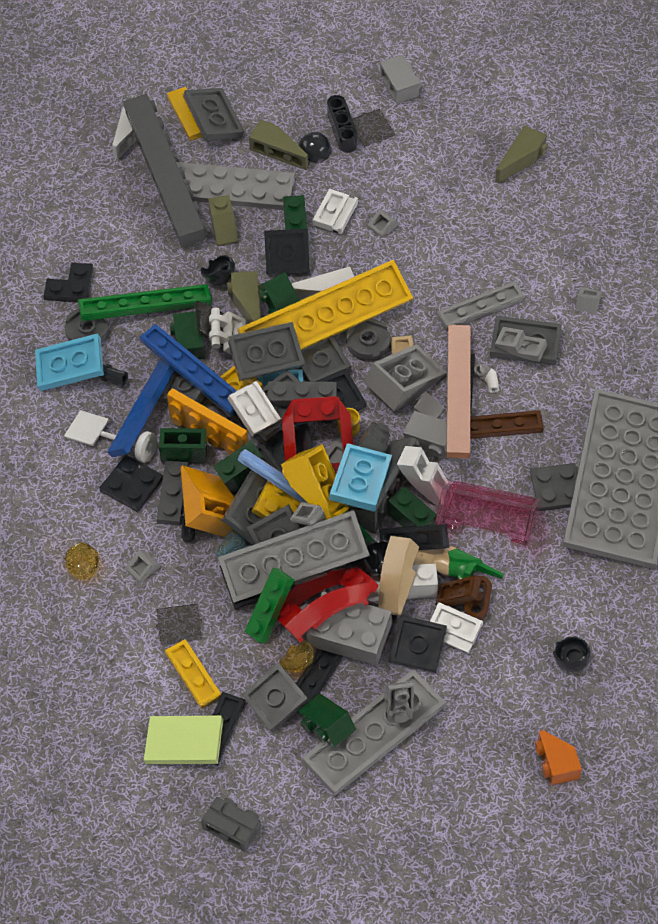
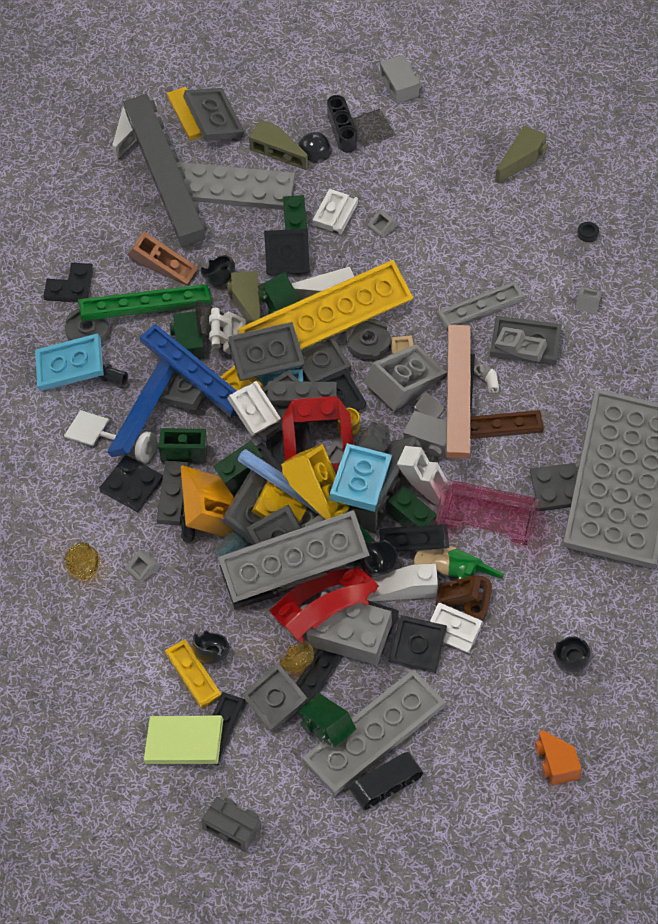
clear smoke piece [156,603,202,645] -> none
light orange plate [167,388,248,455] -> none
olive slope [208,195,238,247] -> none
green plate [244,568,295,643] -> none
light grey slope [290,502,326,525] -> none
tan slope [379,536,419,616] -> none
light grey slope [384,681,414,723] -> none
none -> nougat slope [127,231,198,285]
none -> black hair [192,630,229,664]
none -> black beam [349,752,423,810]
none -> black tile [577,222,599,242]

